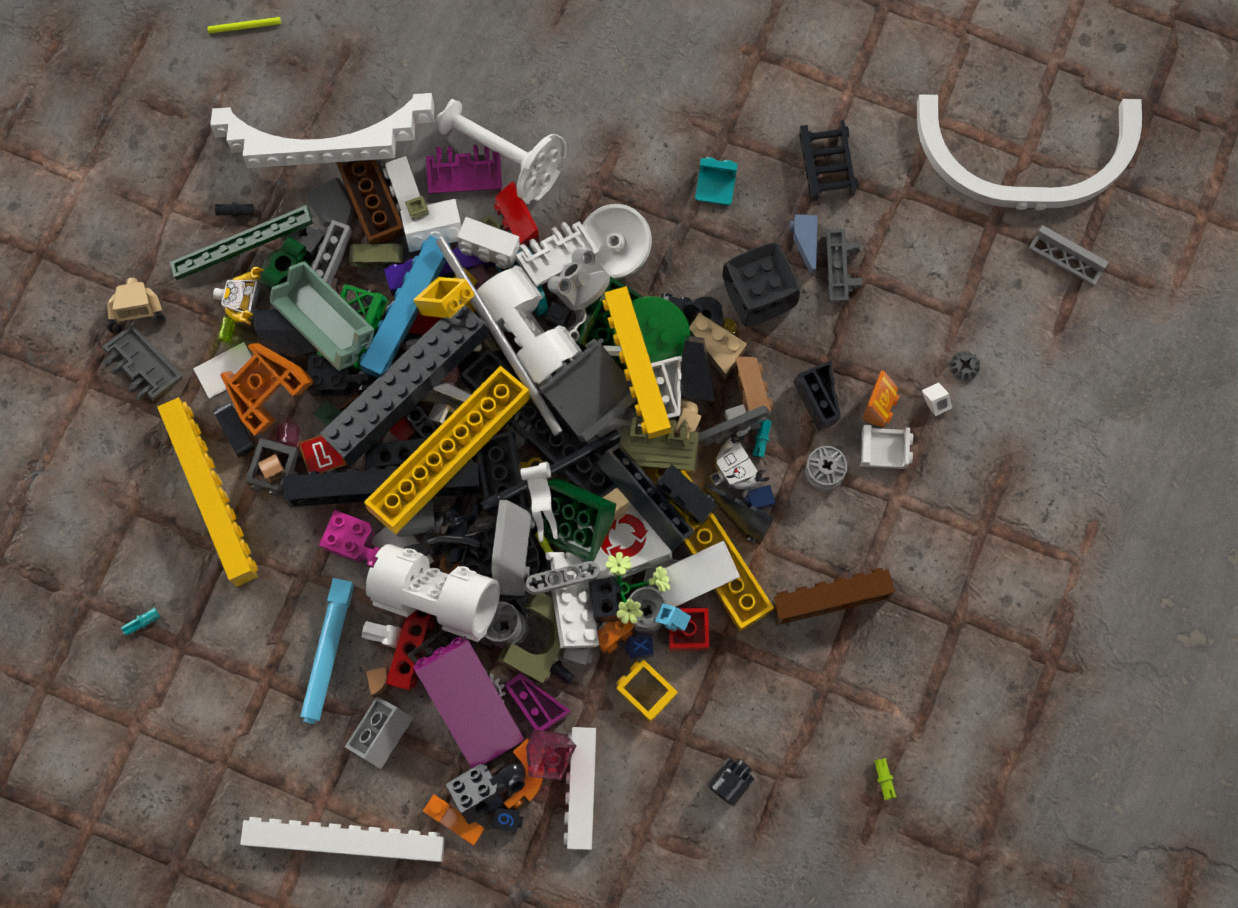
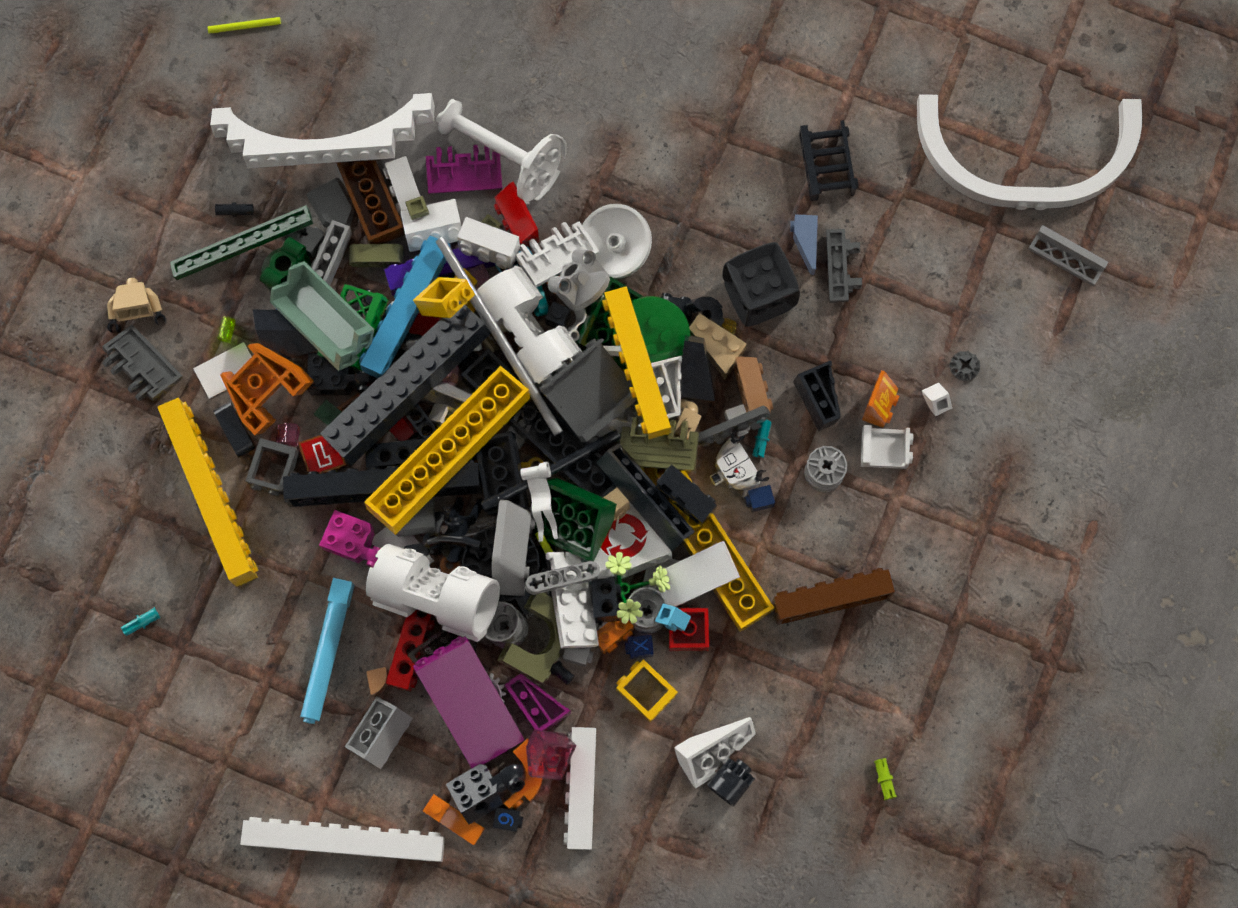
torso [213,267,264,325] -> none
medium nougat brick [258,454,286,483] -> none
white piece [362,621,402,648] -> none
teal bracket [695,157,738,206] -> none
black wedge [703,483,774,545] -> none
none -> white wedge [674,717,756,788]

